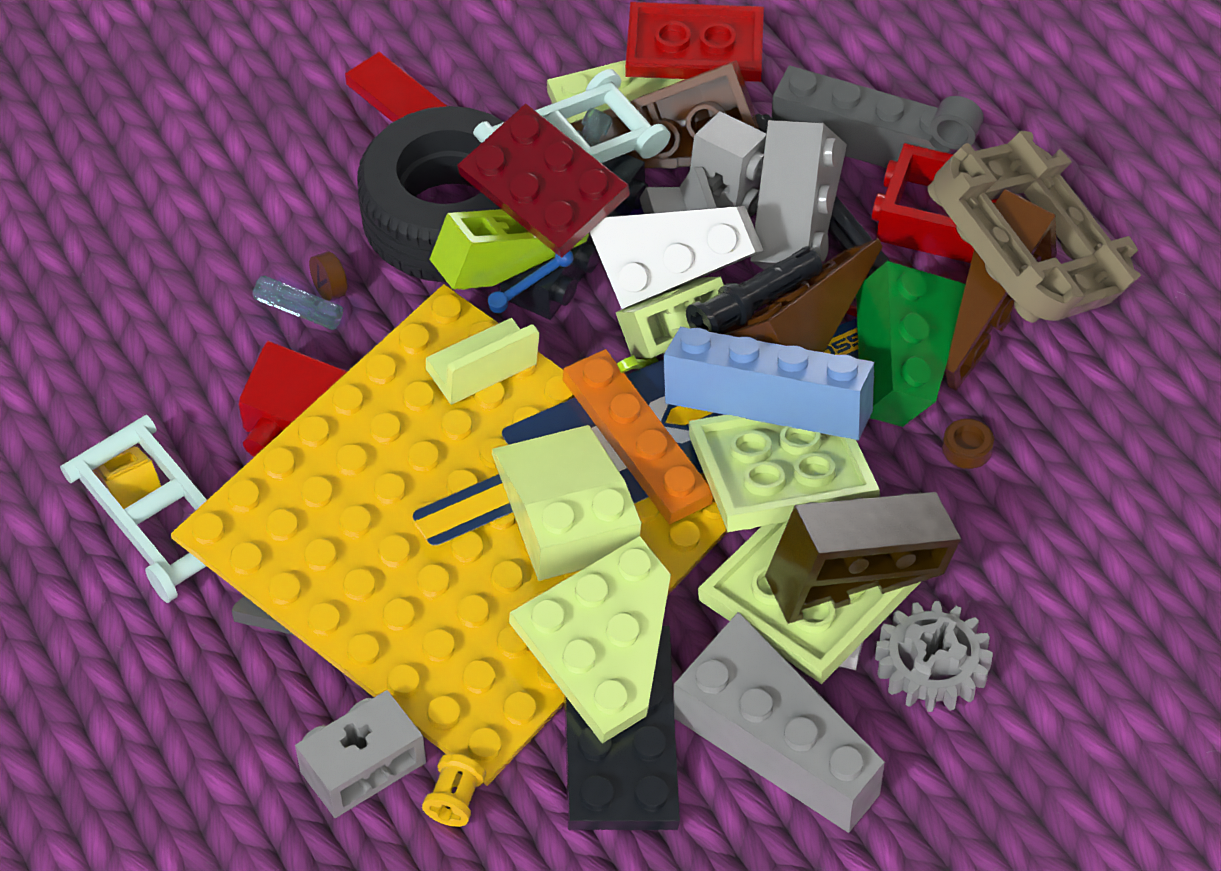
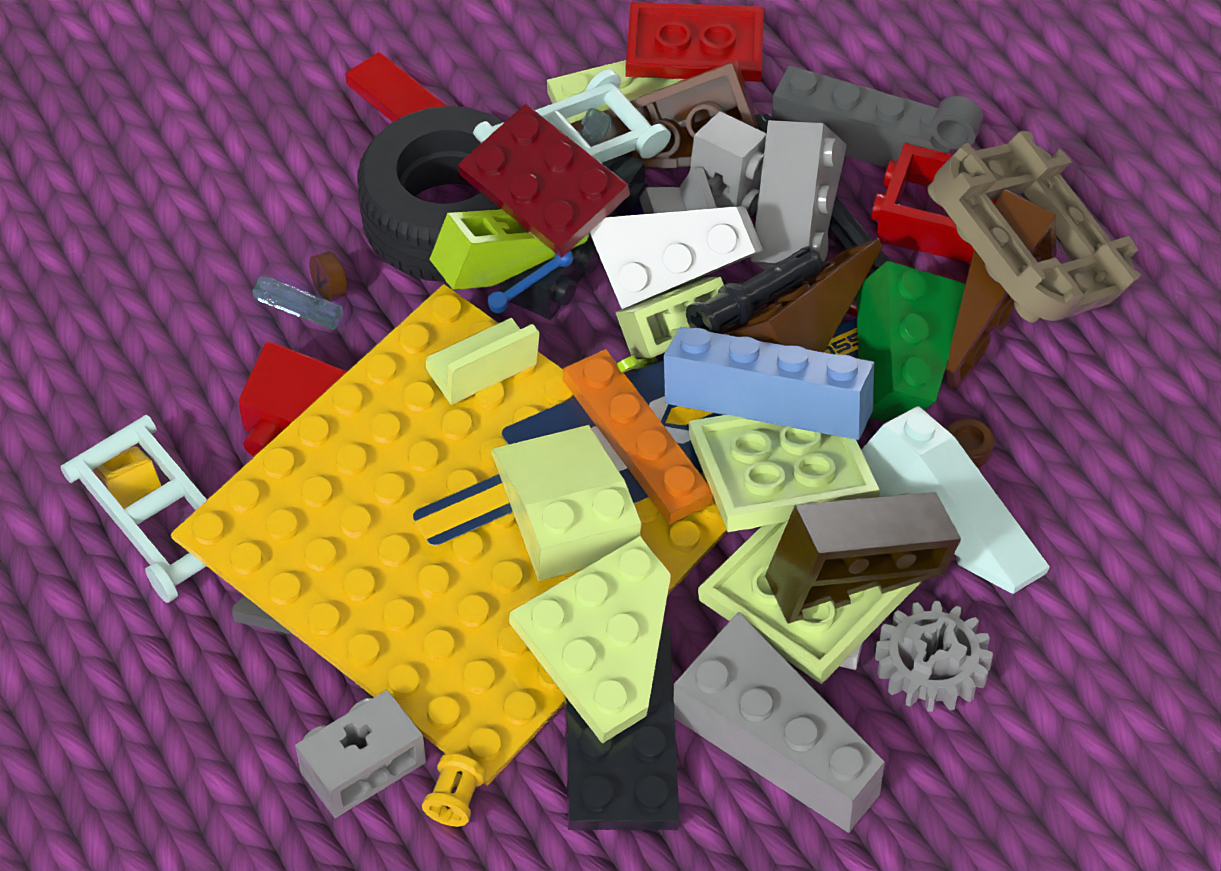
none -> light aqua wedge [861,406,1050,594]

